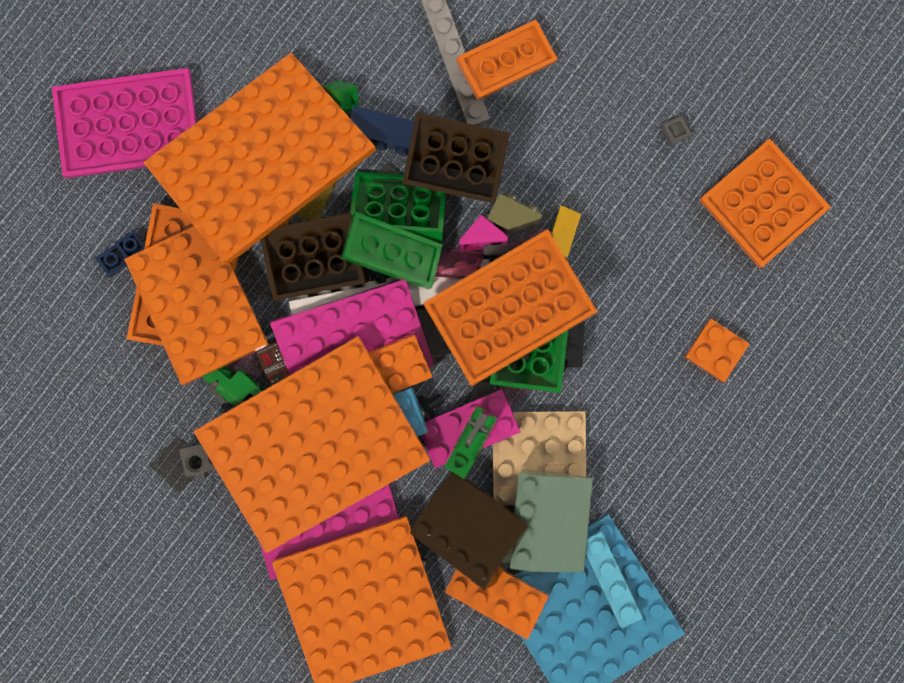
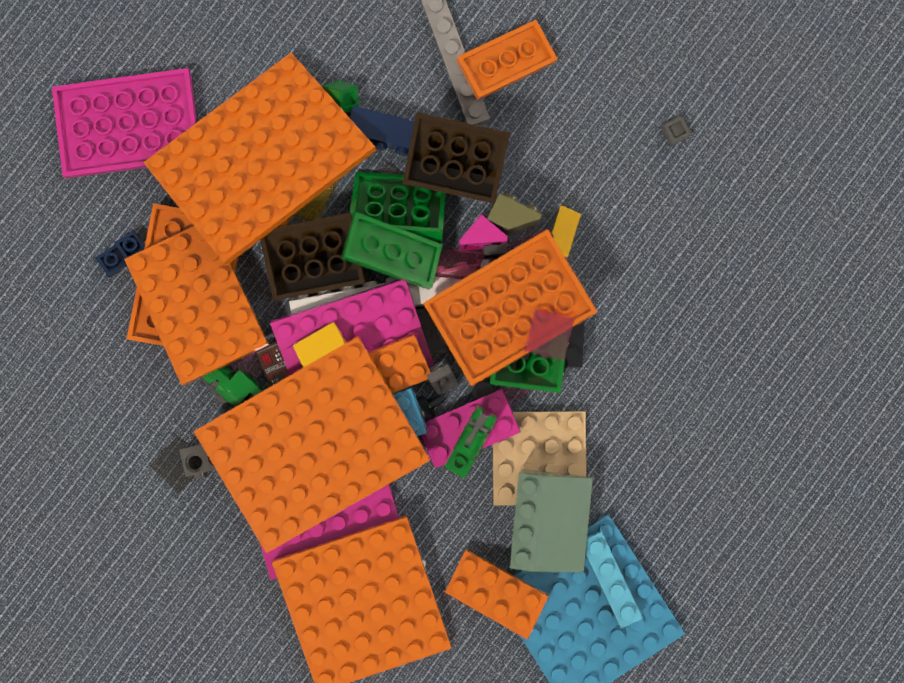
dark brown slope [410,472,530,590] -> none
orange plate [684,318,749,382] -> none
orange plate [699,138,831,268] -> none
none -> yellow slope [293,321,346,367]
none -> flat silver plate [427,364,459,395]
none -> clear pink piece [525,310,574,360]

